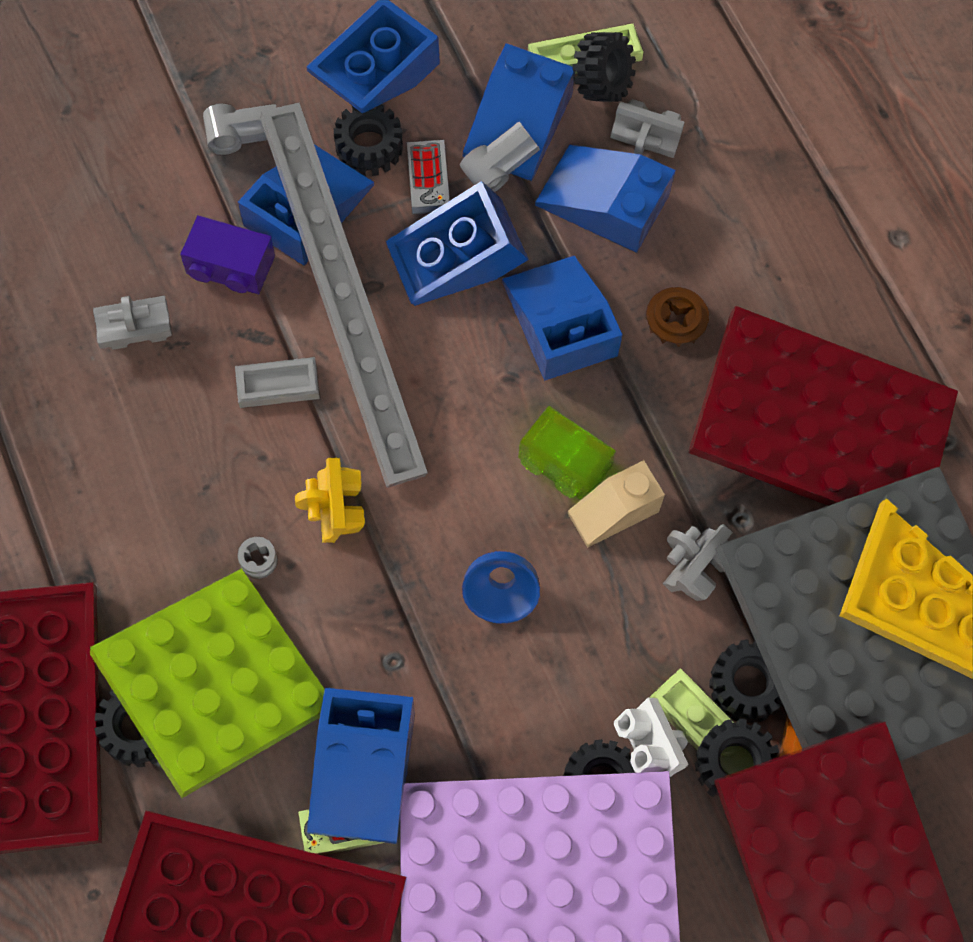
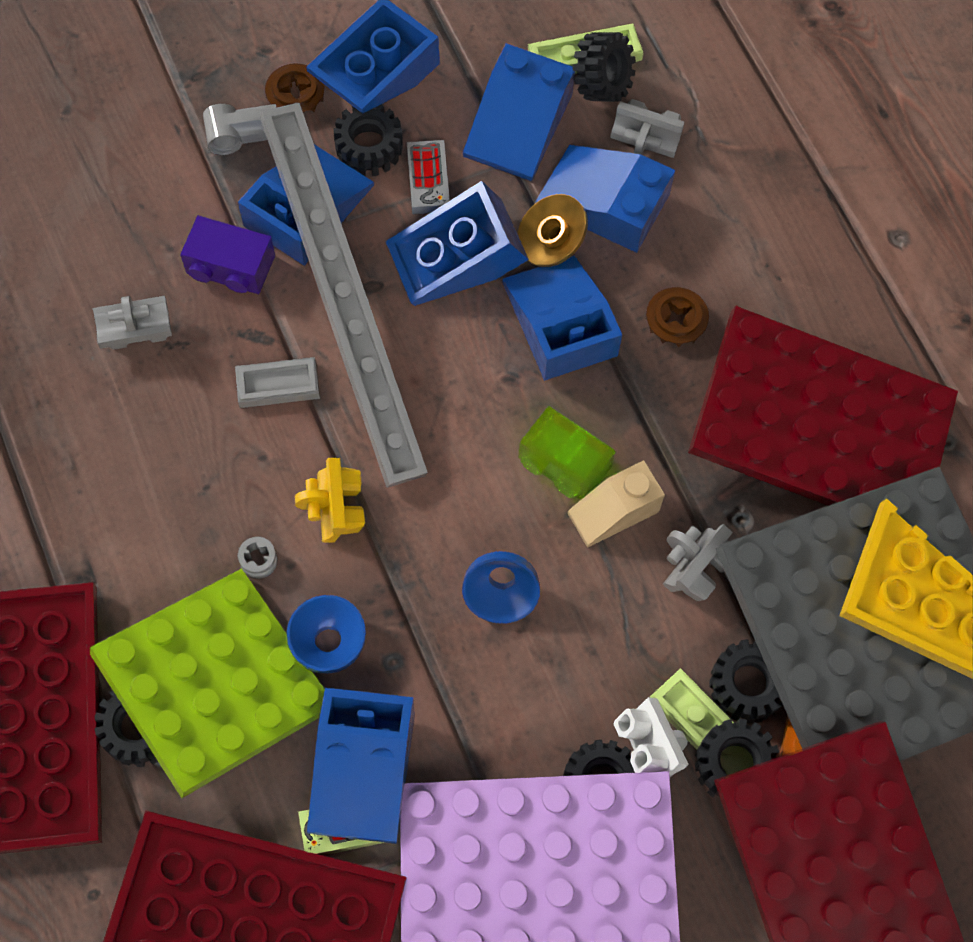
light grey piece [460,122,540,192] -> none
none -> reddish brown gear [265,63,325,113]
none -> blue piece [287,595,366,674]
none -> pearl gold dish [517,194,588,267]

